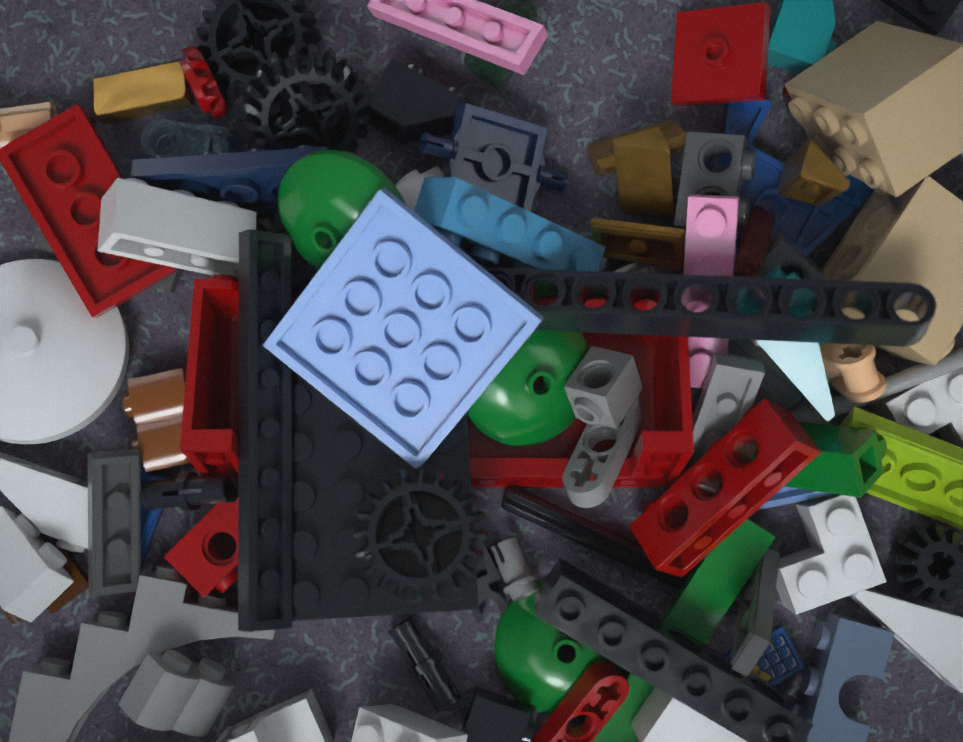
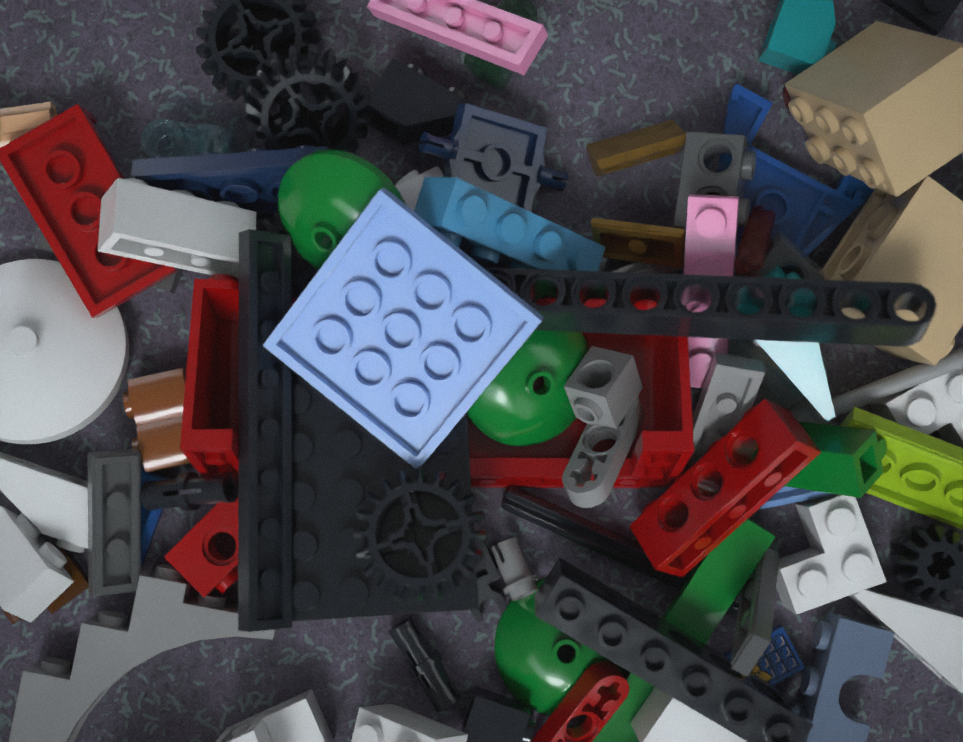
pearl gold slope [93,61,193,124] -> none
light grey brick [118,650,235,737] -> none
red gear [179,46,226,120] -> none
pearl gold slope [612,127,674,217] -> none
red plate [671,2,771,106] -> none
pearl gold slope [776,141,850,207] -> none
light nougat piece [819,343,887,403] -> none

